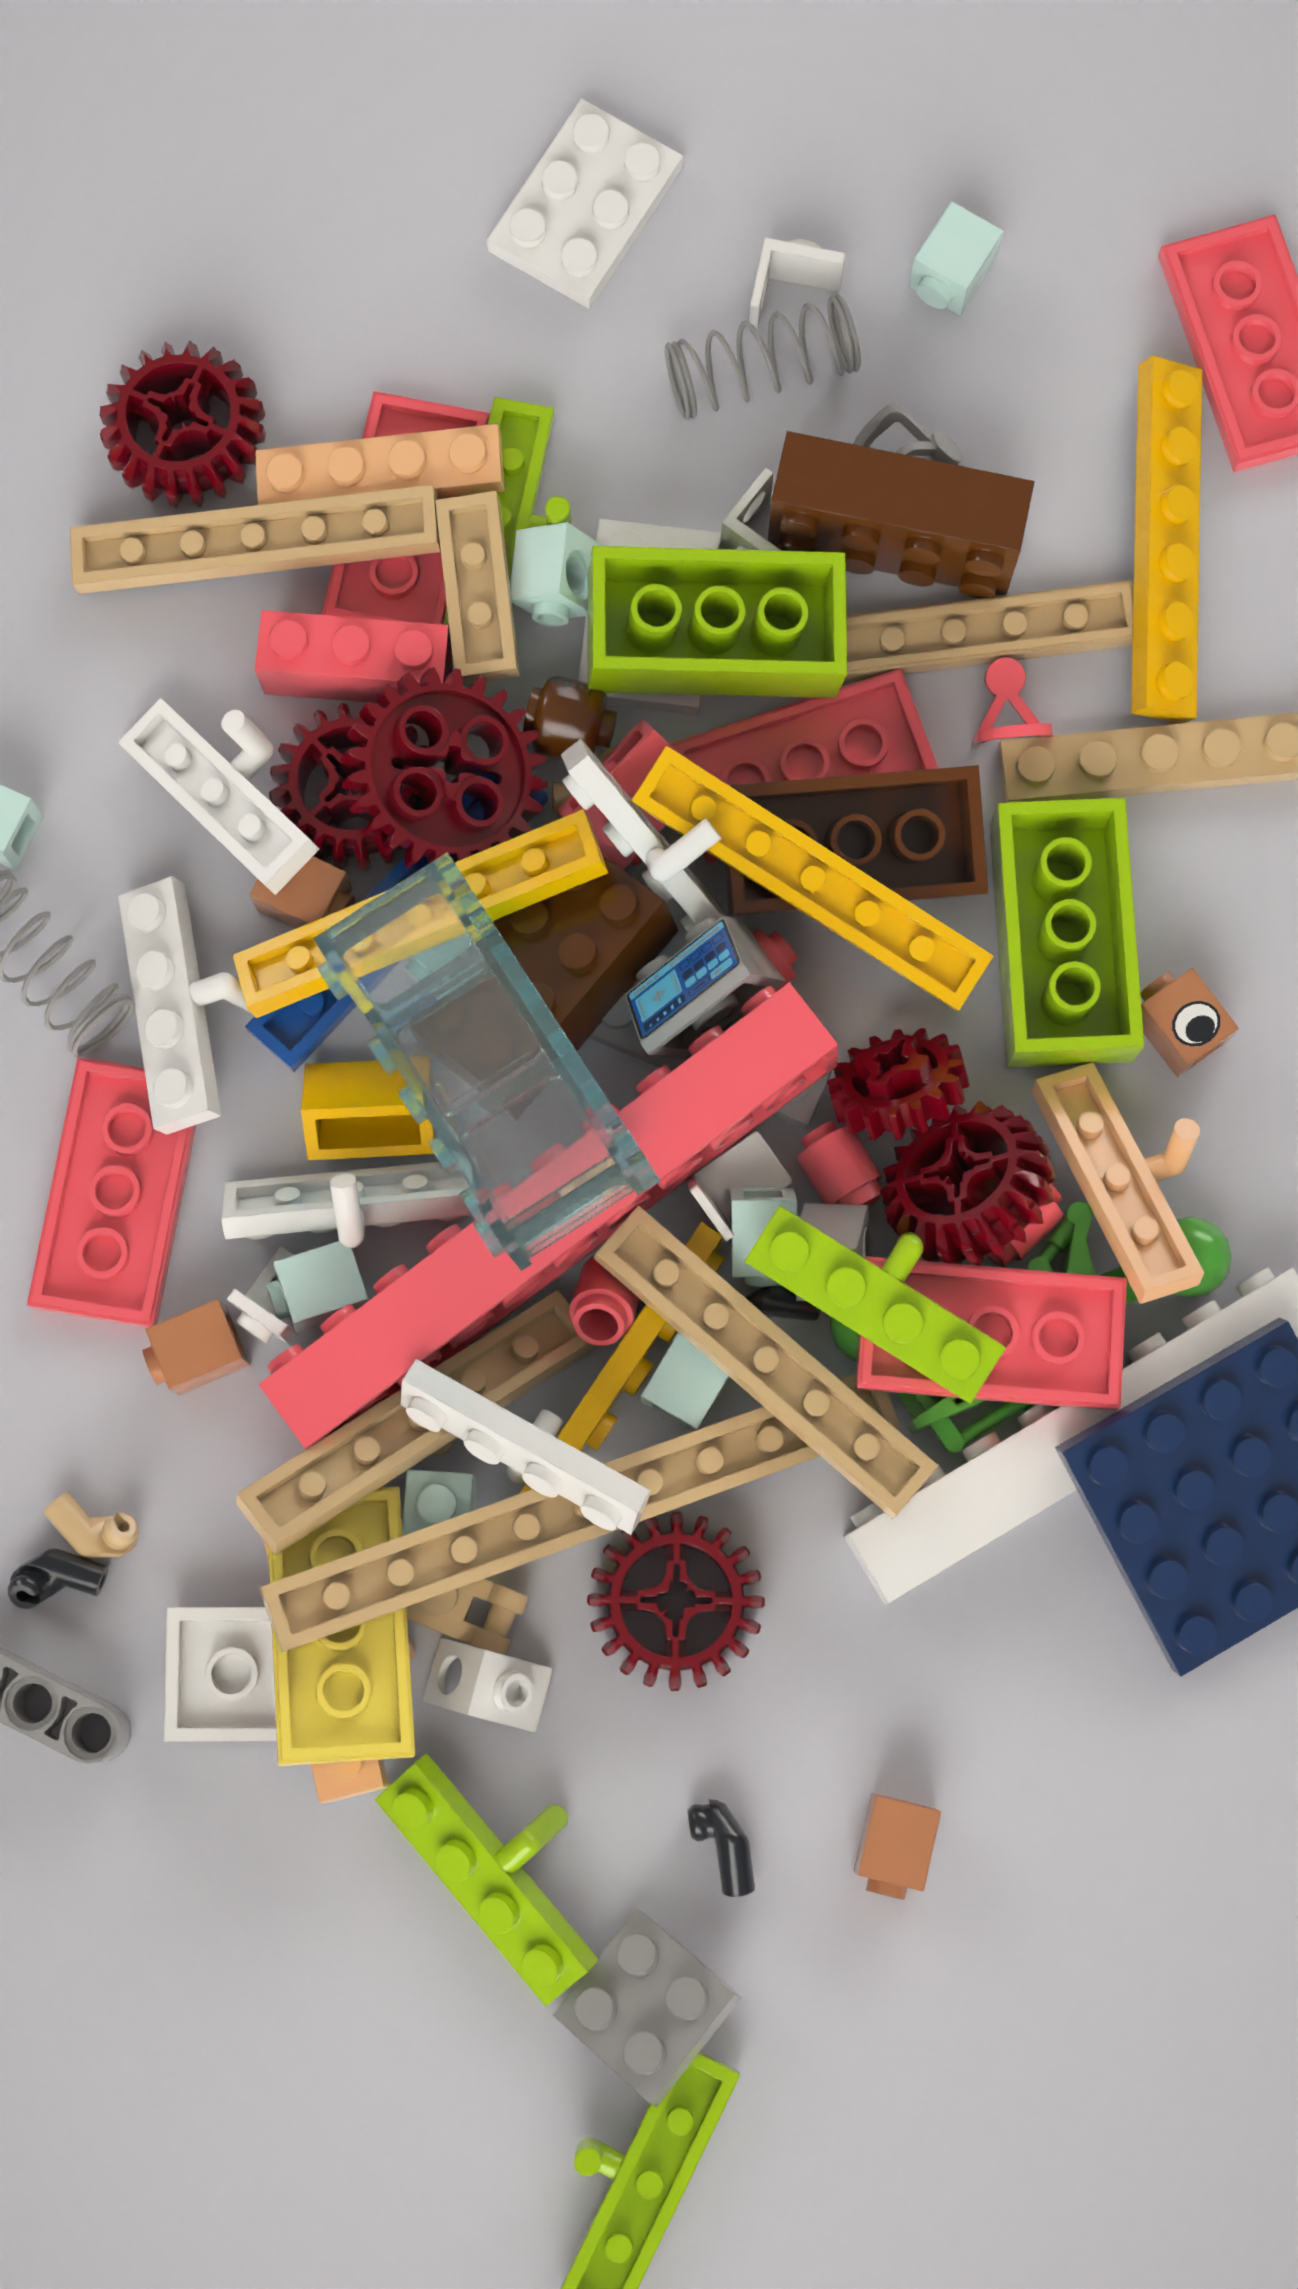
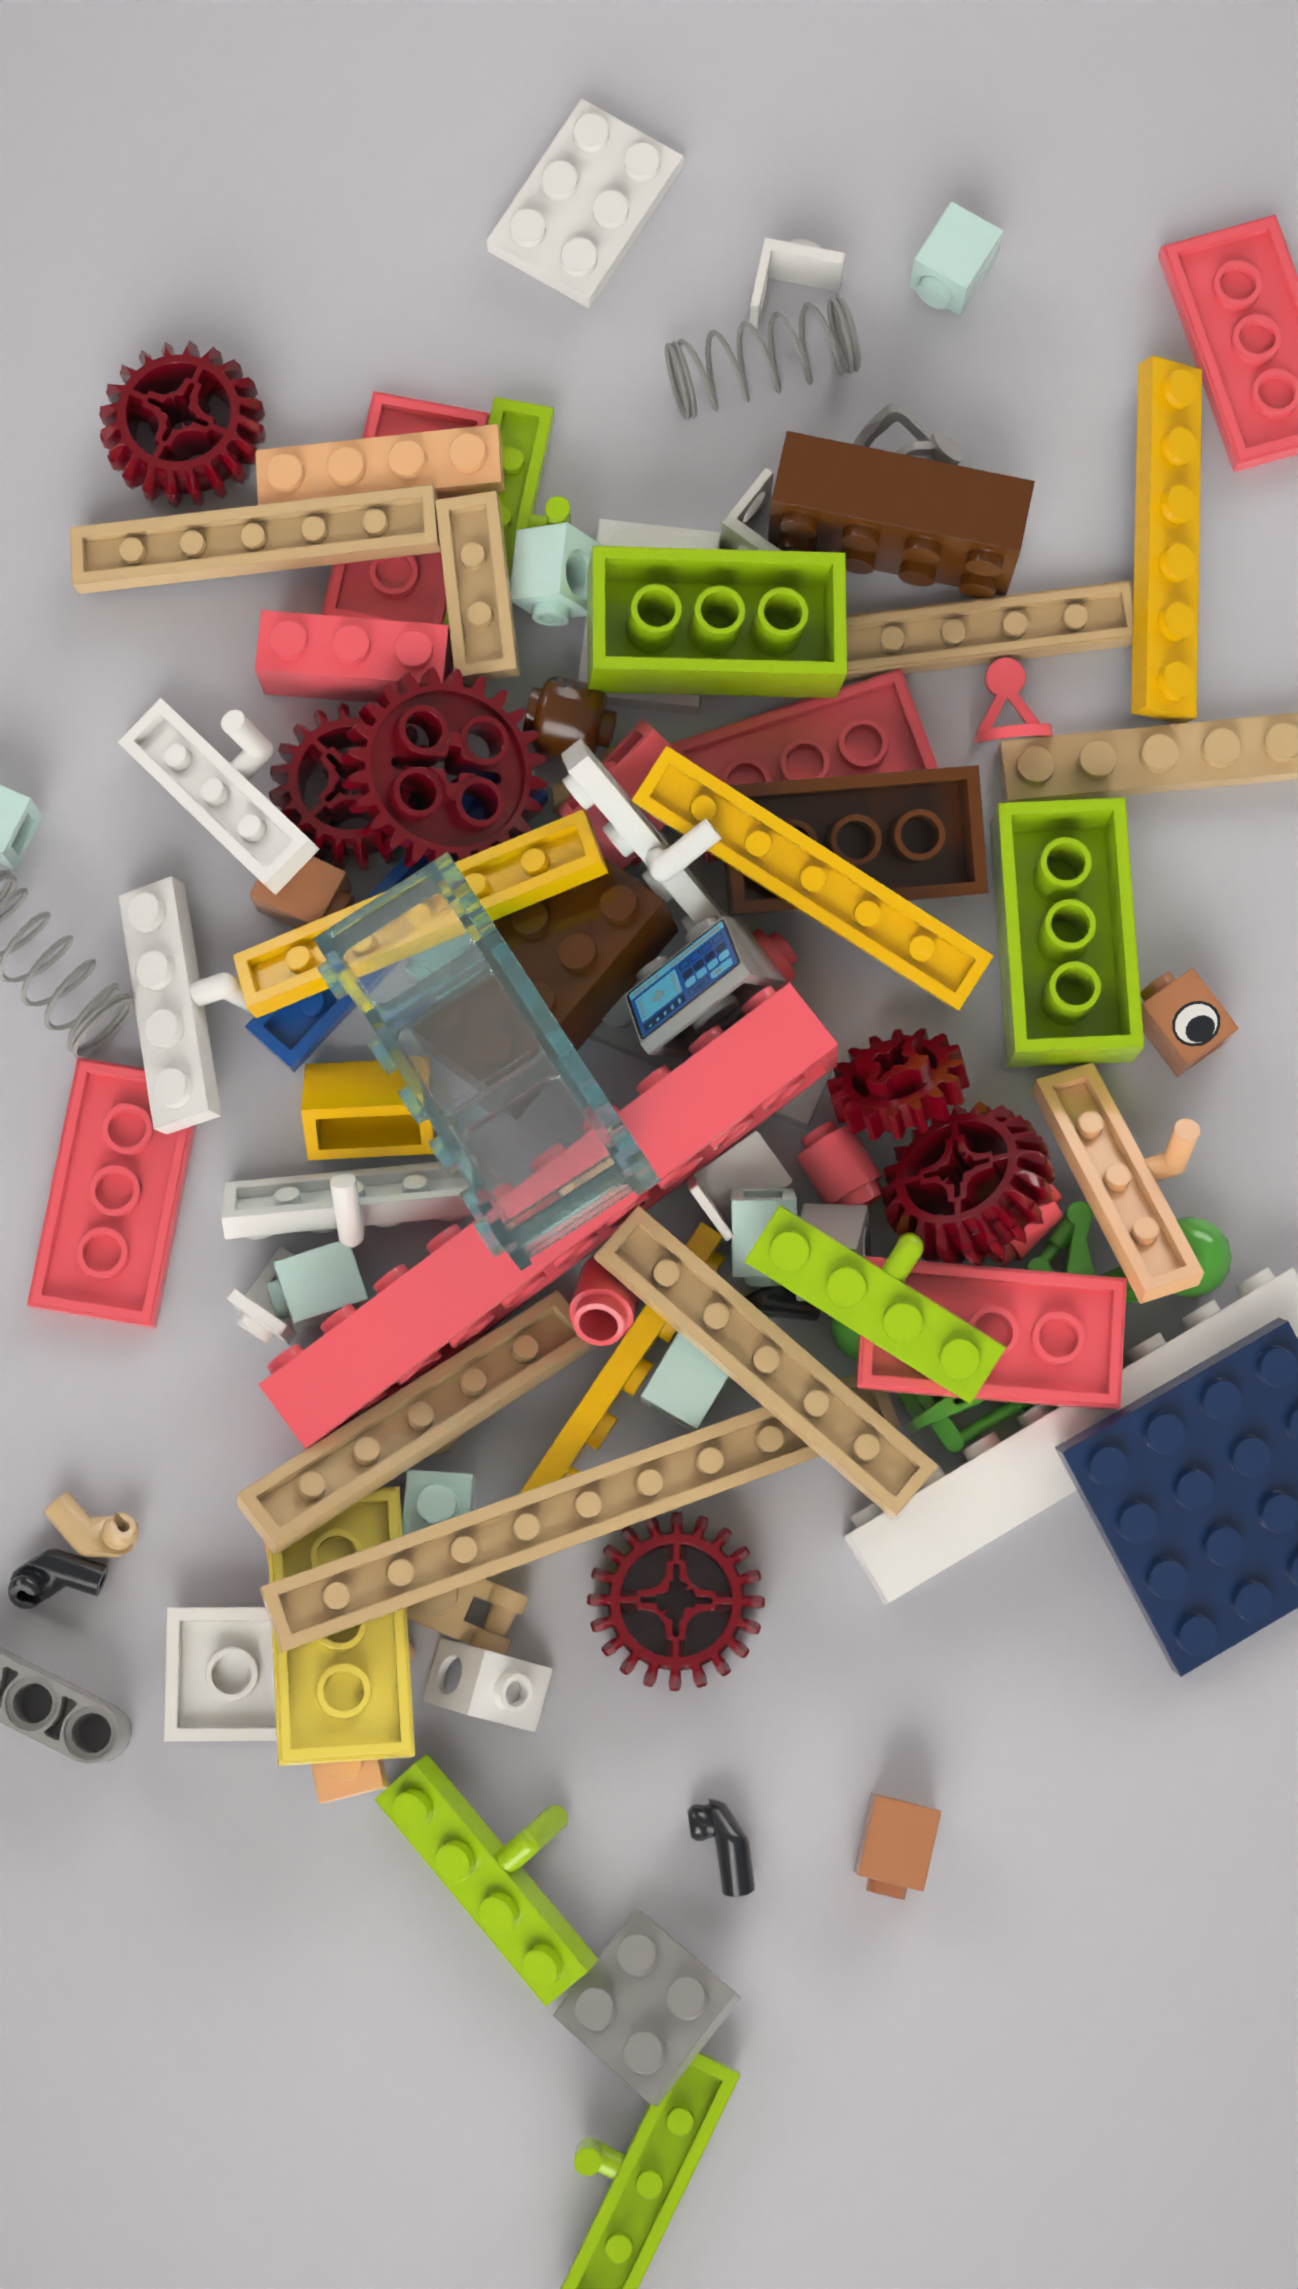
nougat brick [142,1299,250,1395] -> none
white plate [400,1359,651,1535] -> none

